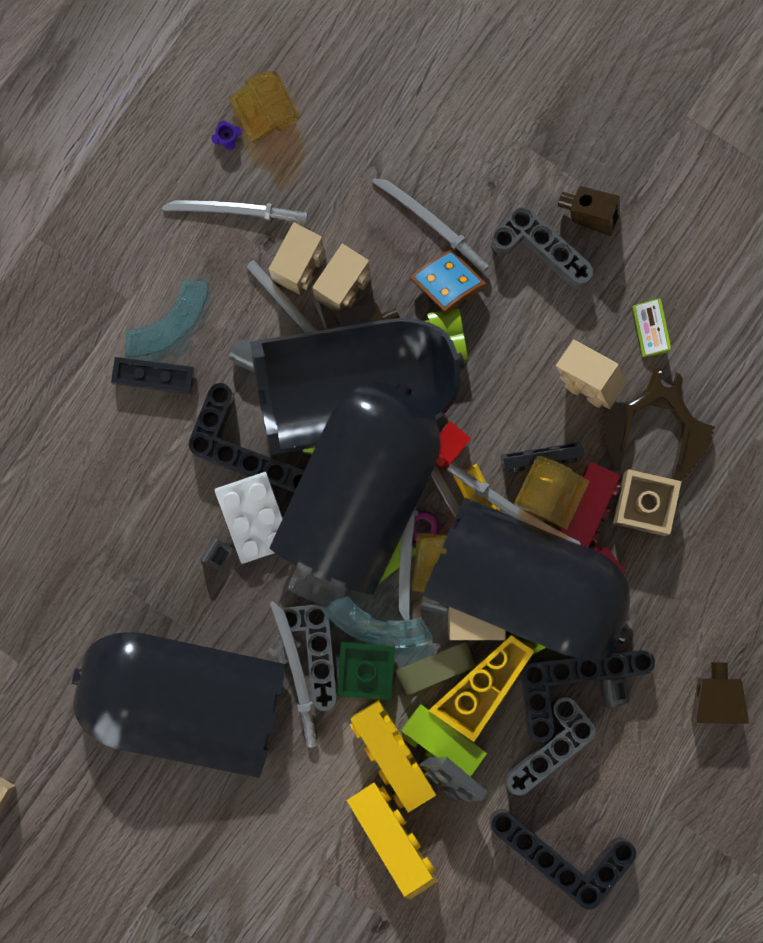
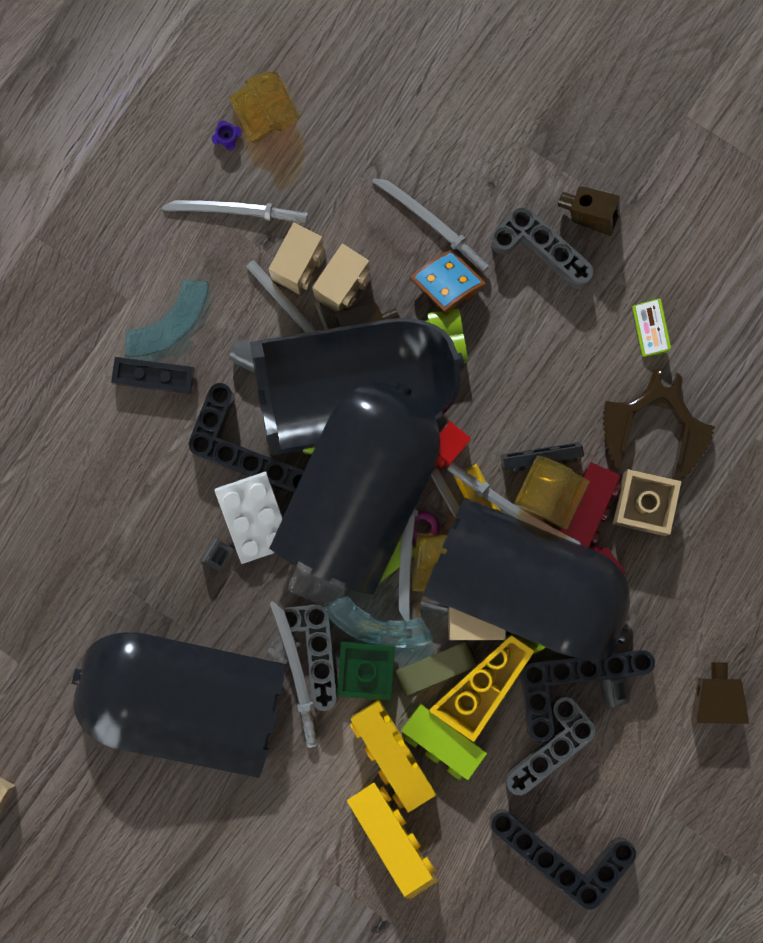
dark grey plate [420,757,488,802] -> none
tan brick [556,339,627,409] -> none

